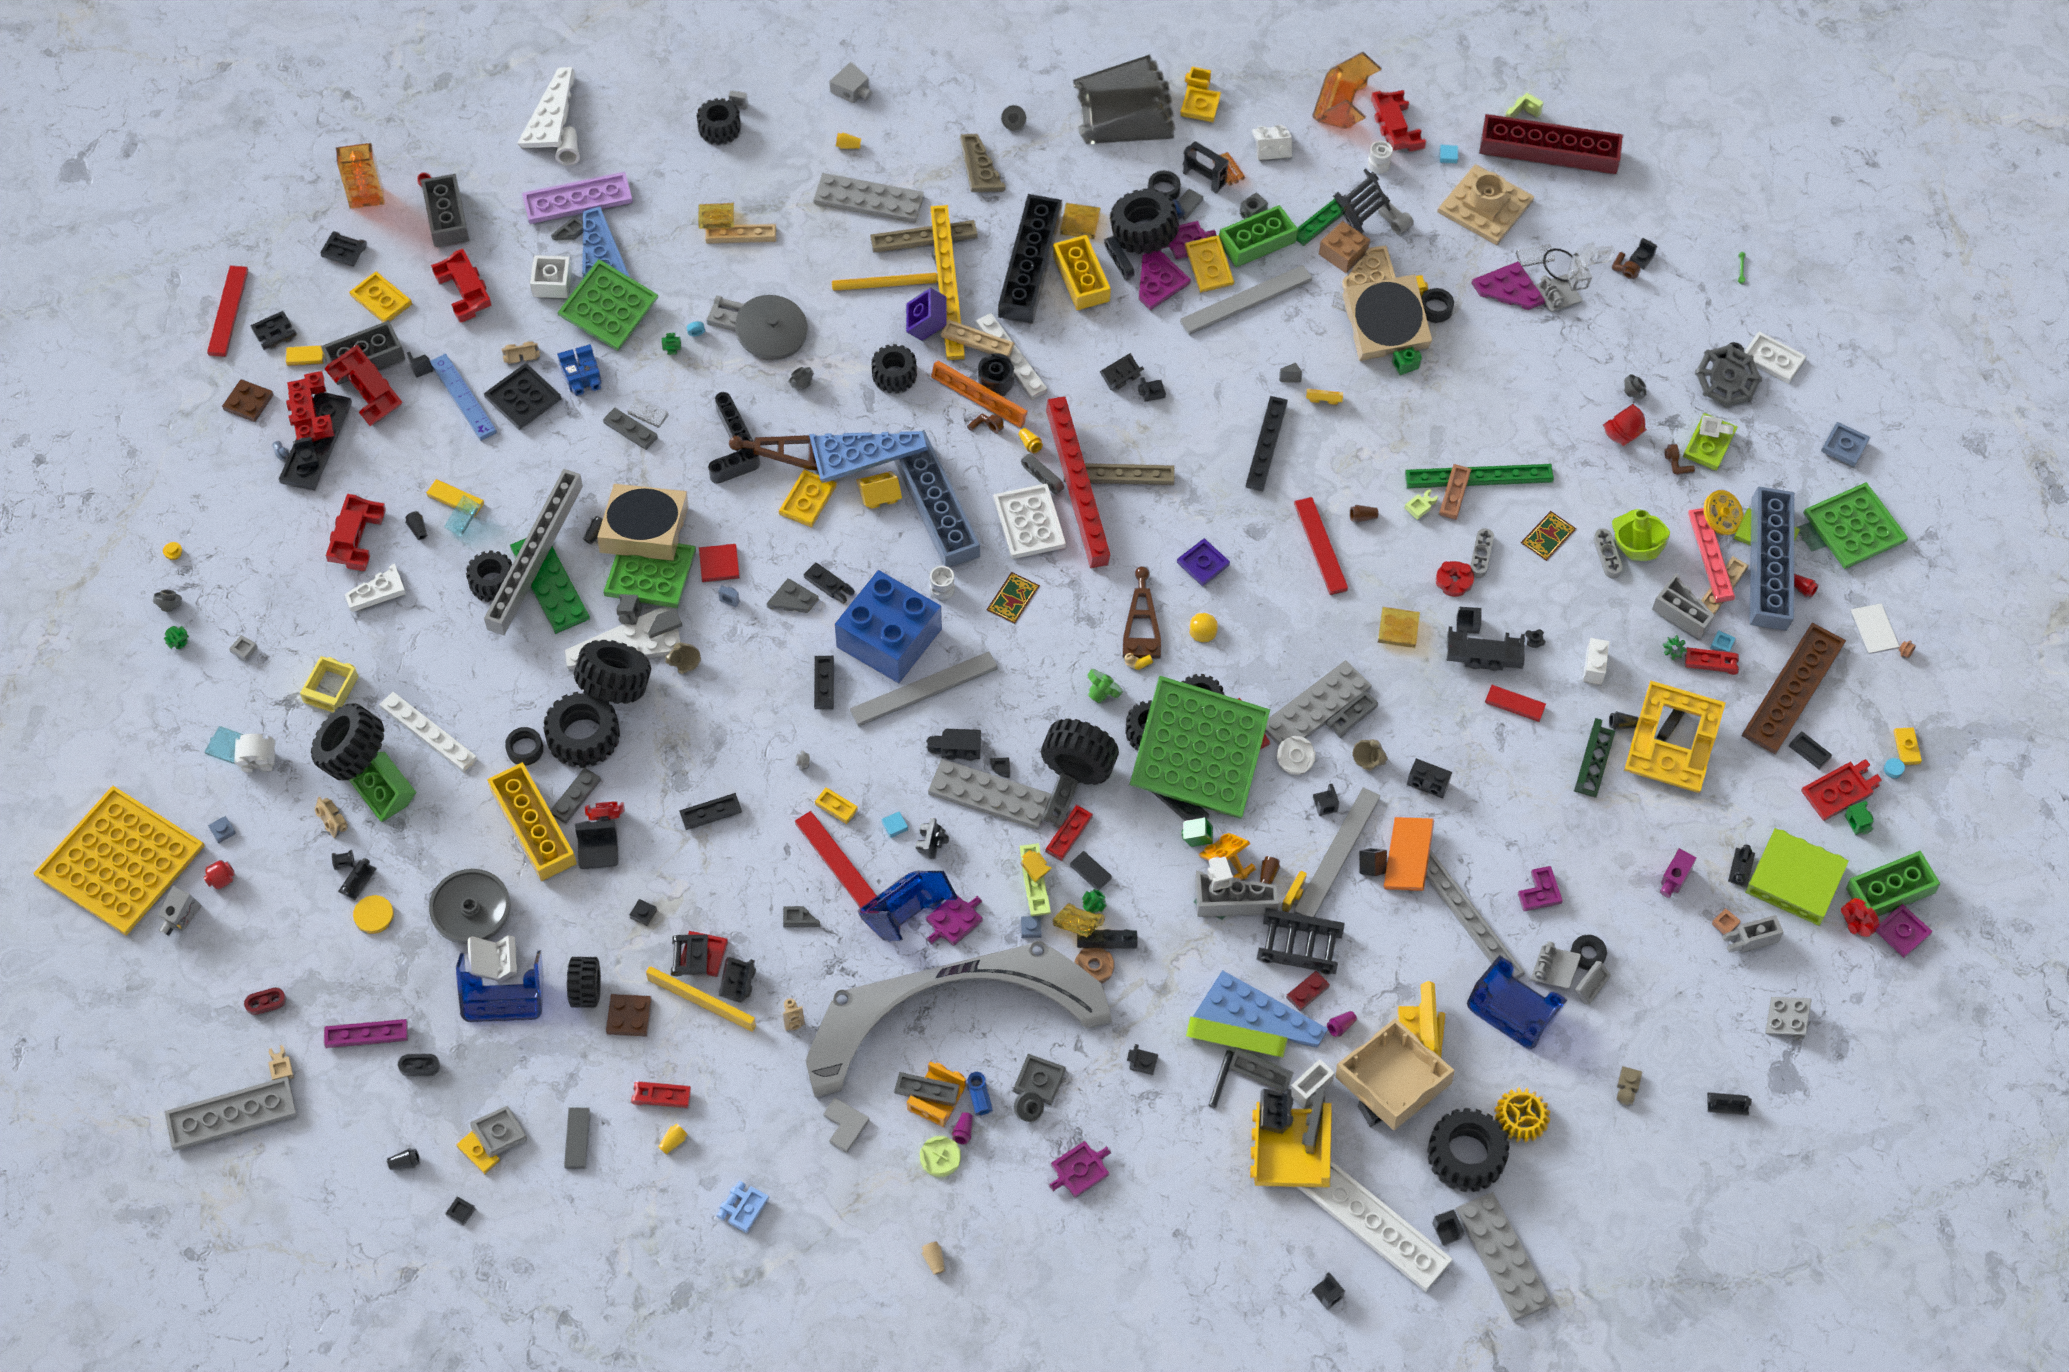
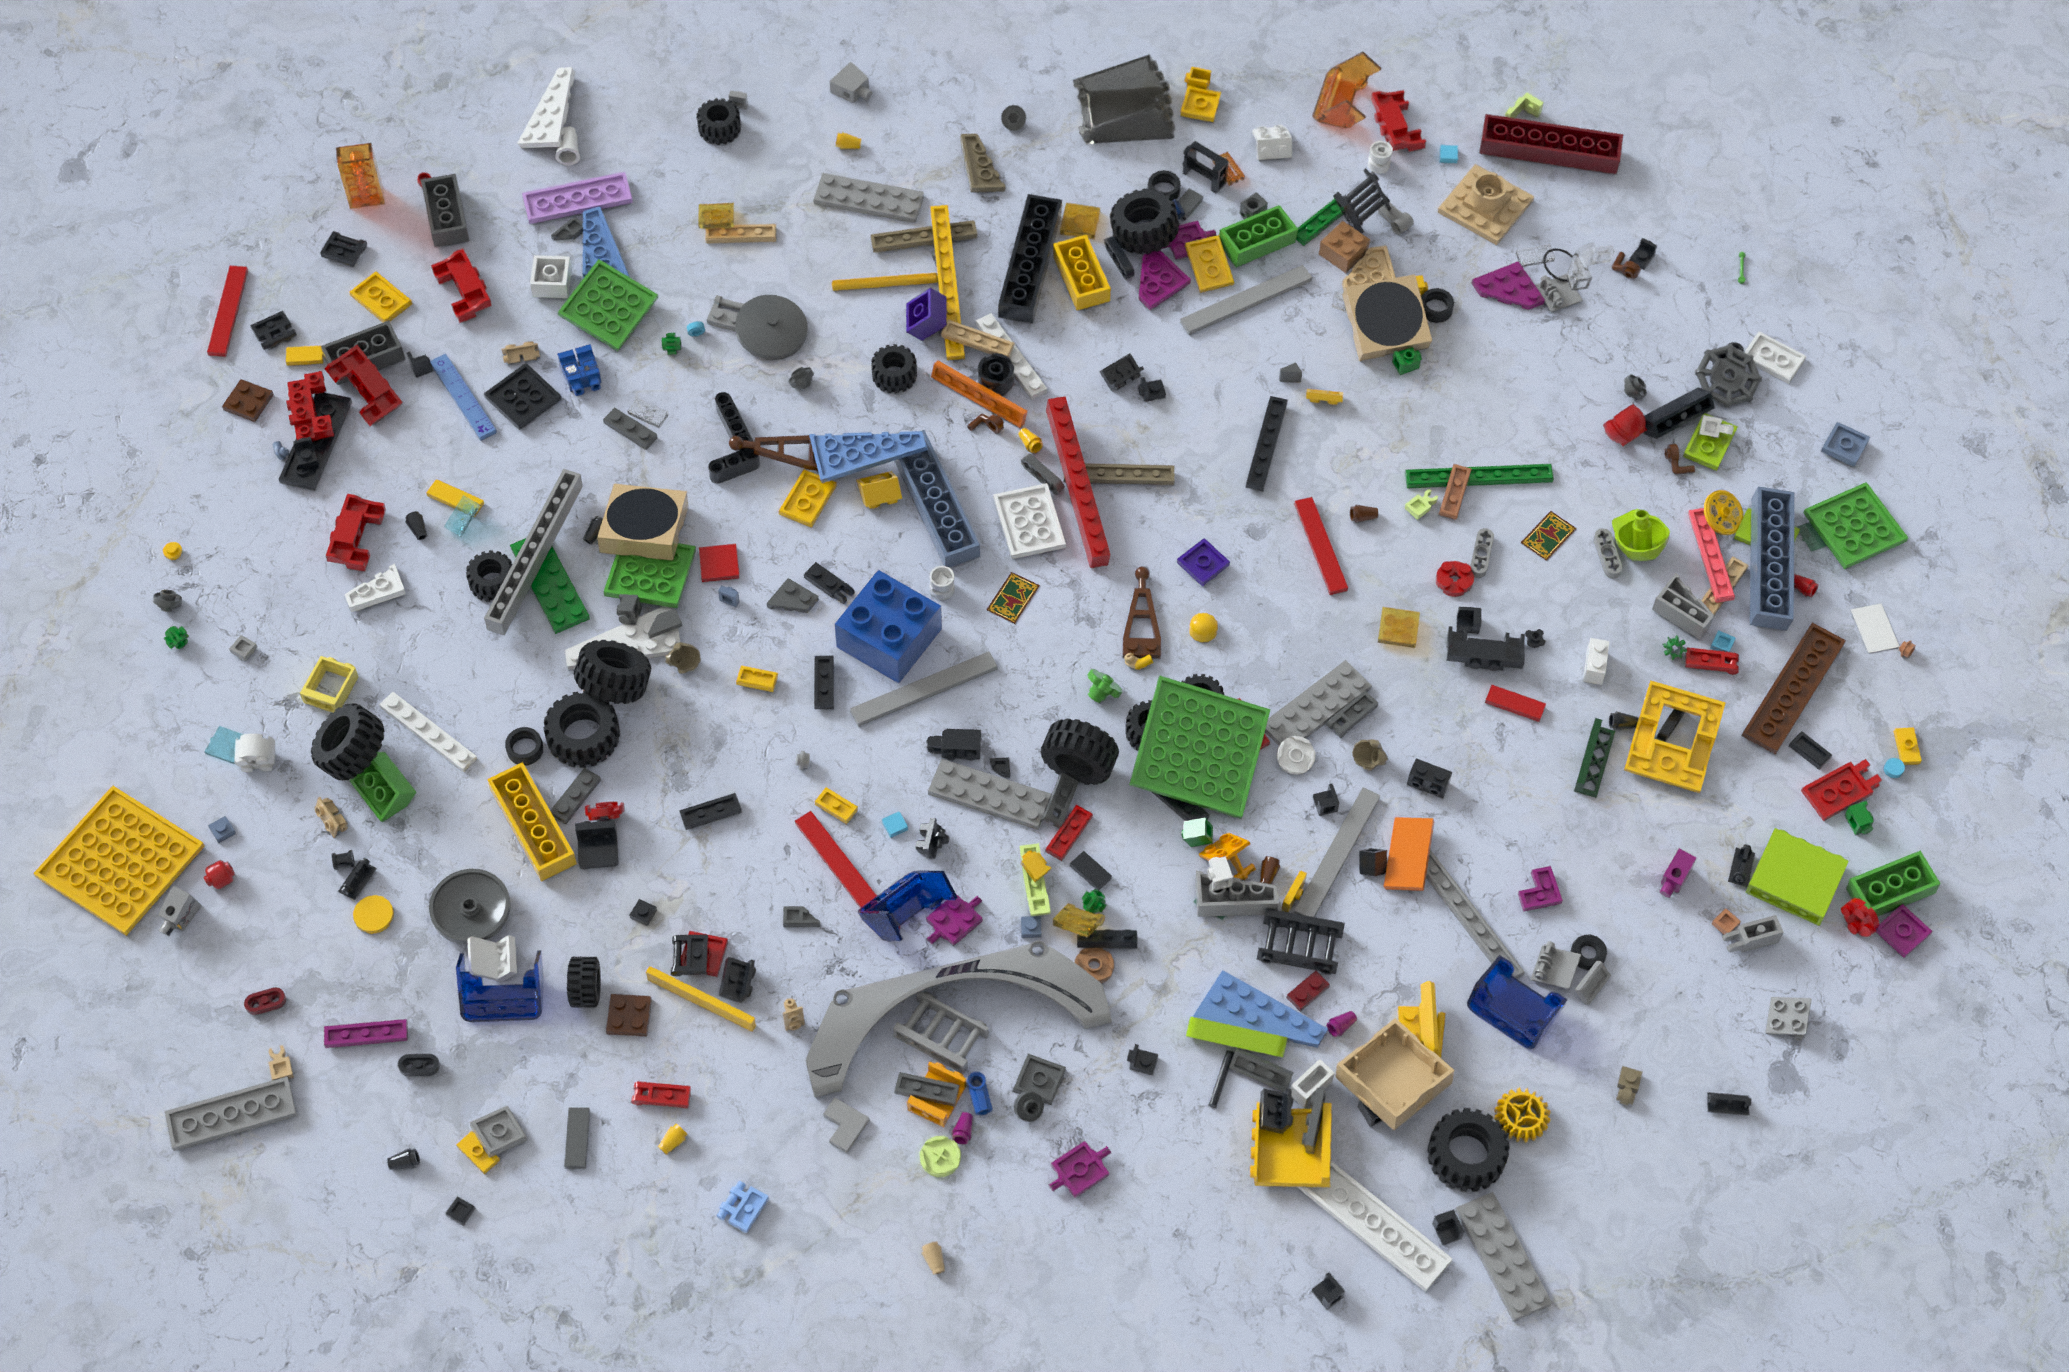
none -> yellow plate [736,665,778,692]
none -> light grey fence [893,991,989,1075]
none -> black brick [1643,387,1715,439]

